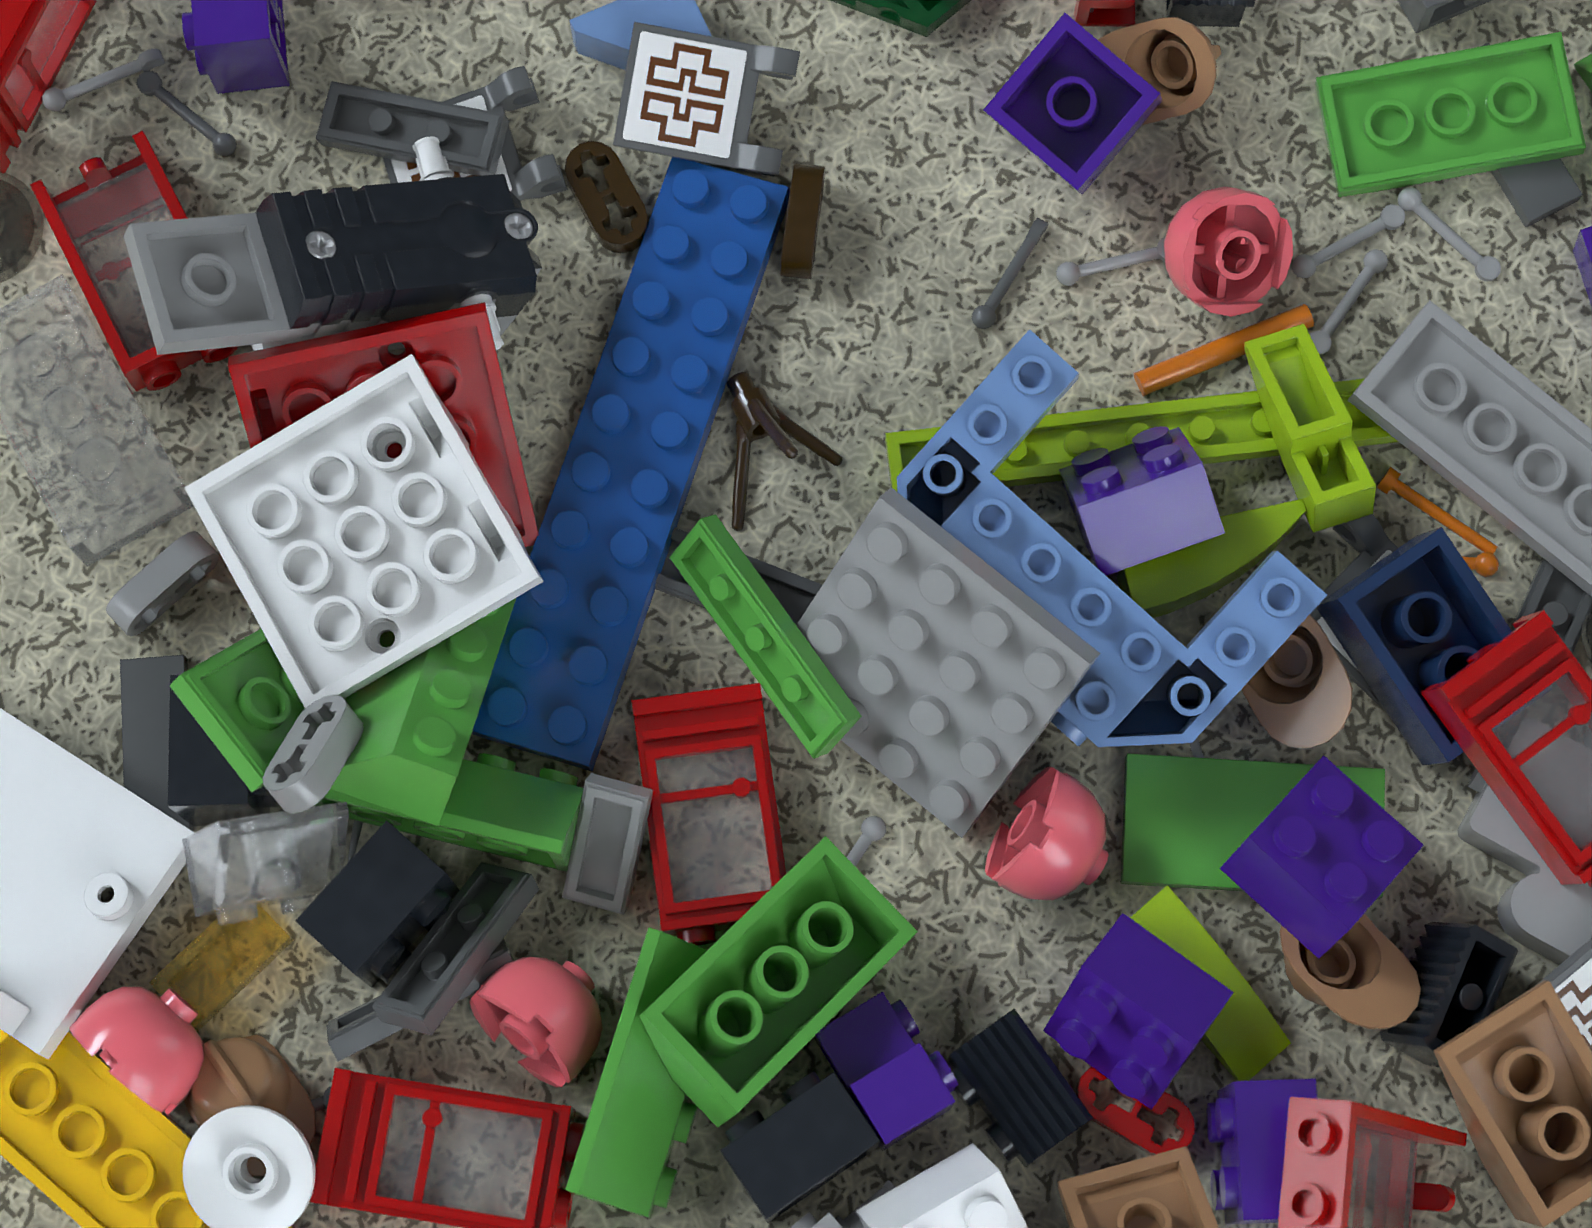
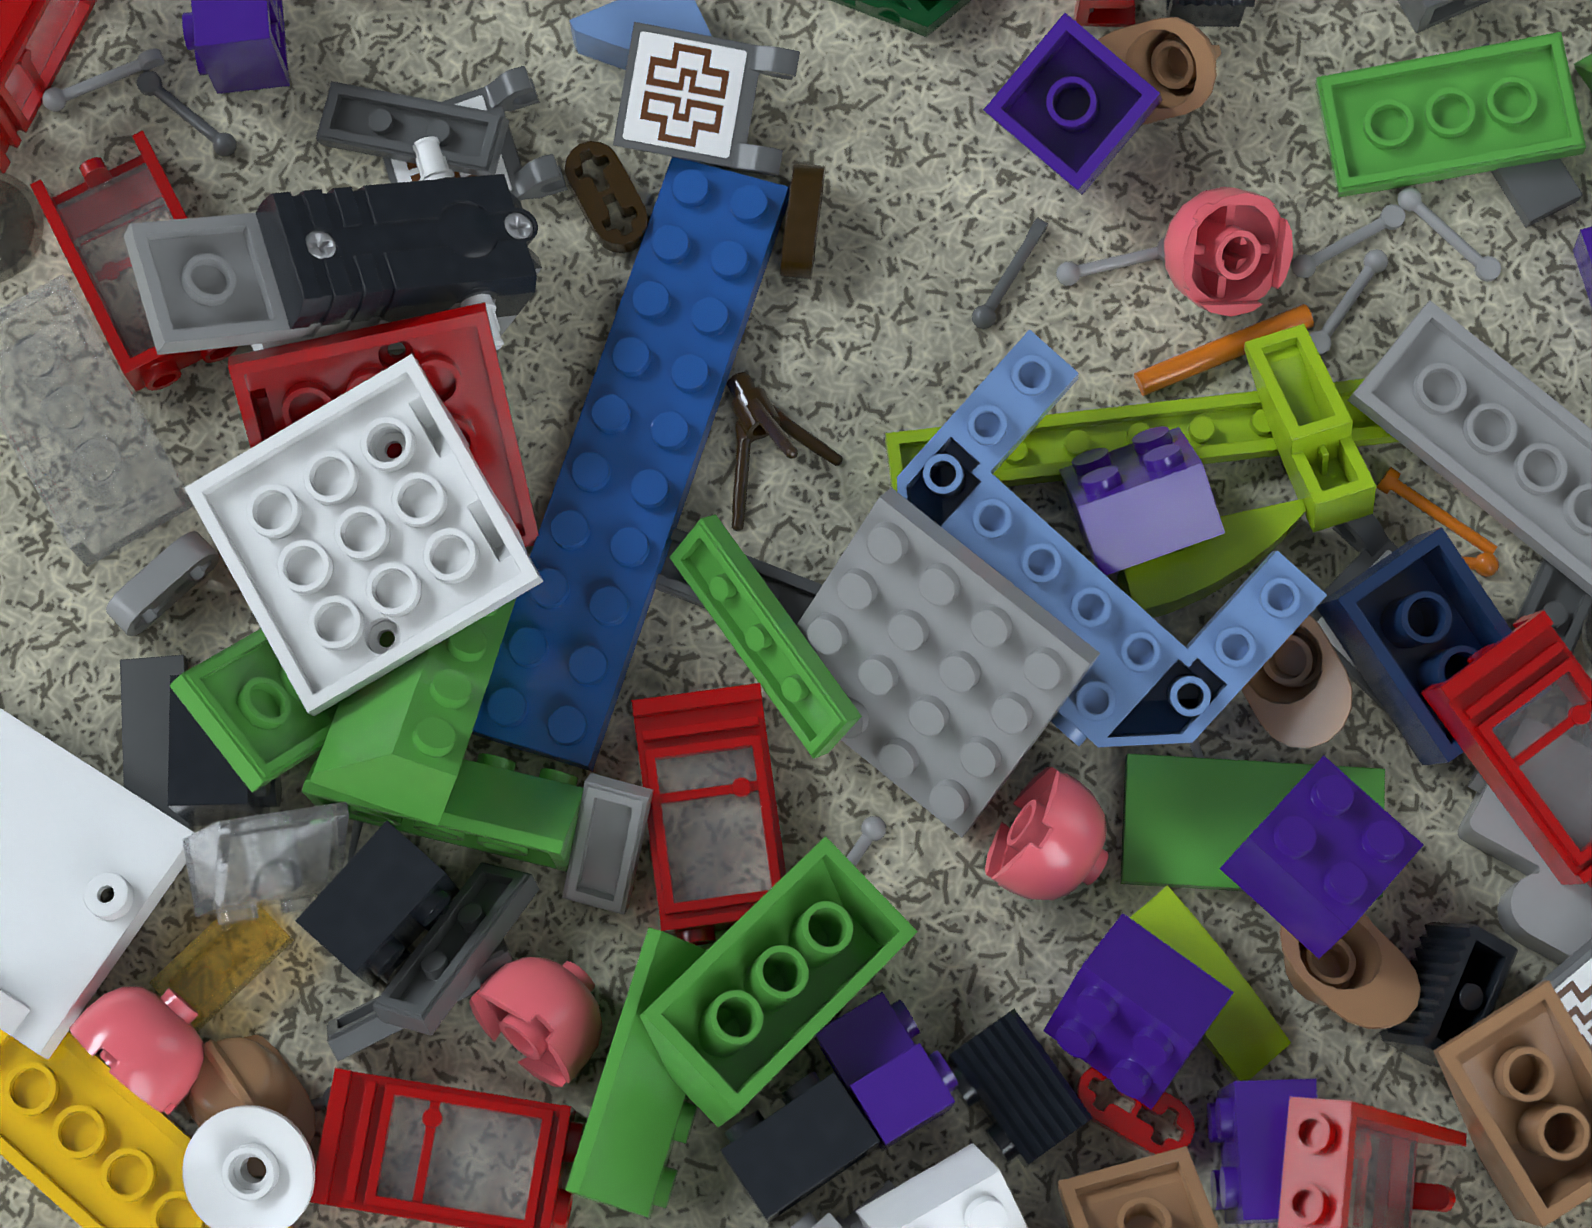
light grey beam [263,695,363,813] -> none

